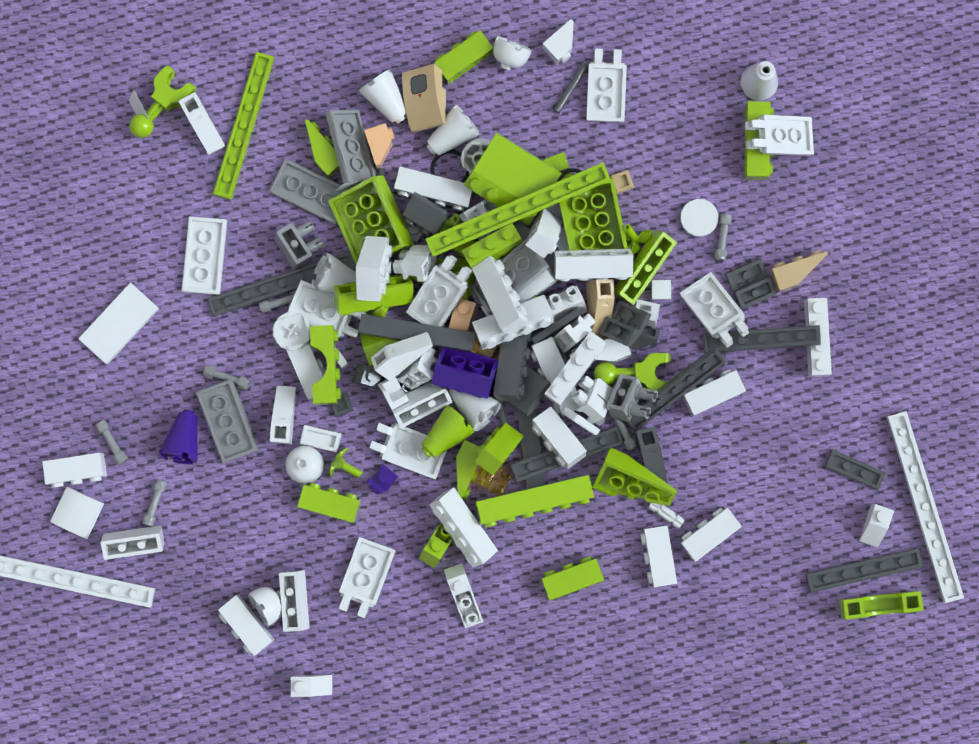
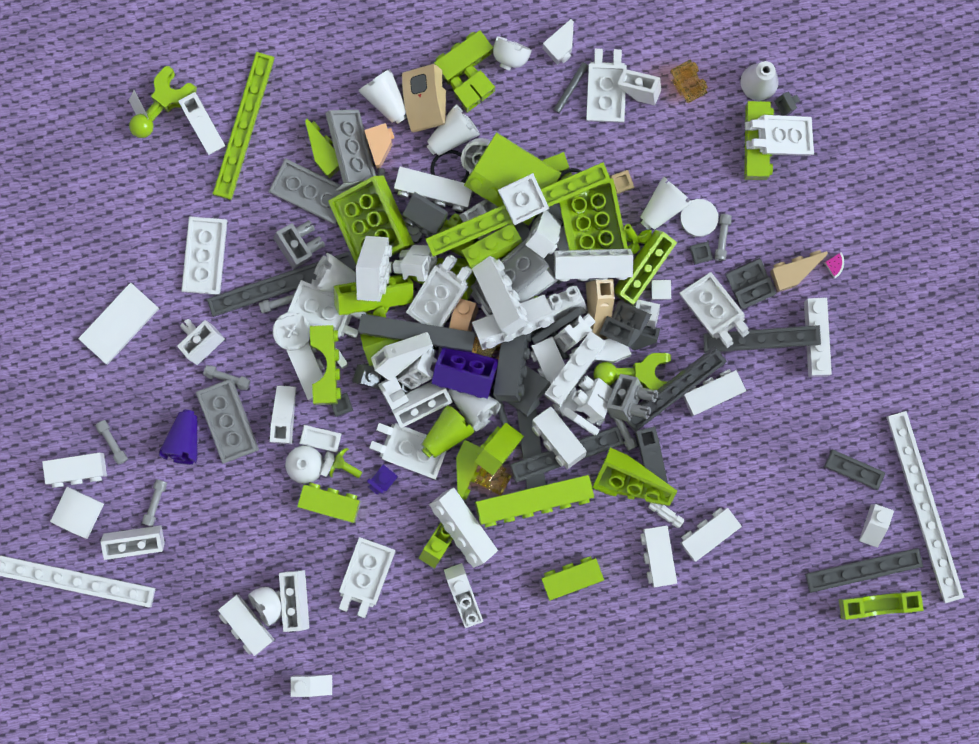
none -> white brick [177,319,225,365]
none -> white tile [320,451,334,477]
none -> lime hips [450,65,495,113]
none -> white tile [498,173,549,225]
none -> white slope [618,69,661,105]
none -> white cone [640,177,692,230]
none -> clear yellow cylinder [670,59,708,103]
none -> dark grey tile [689,241,713,265]
none -> dark grey tile [774,91,800,116]
none -> dark pink tile [824,252,844,279]

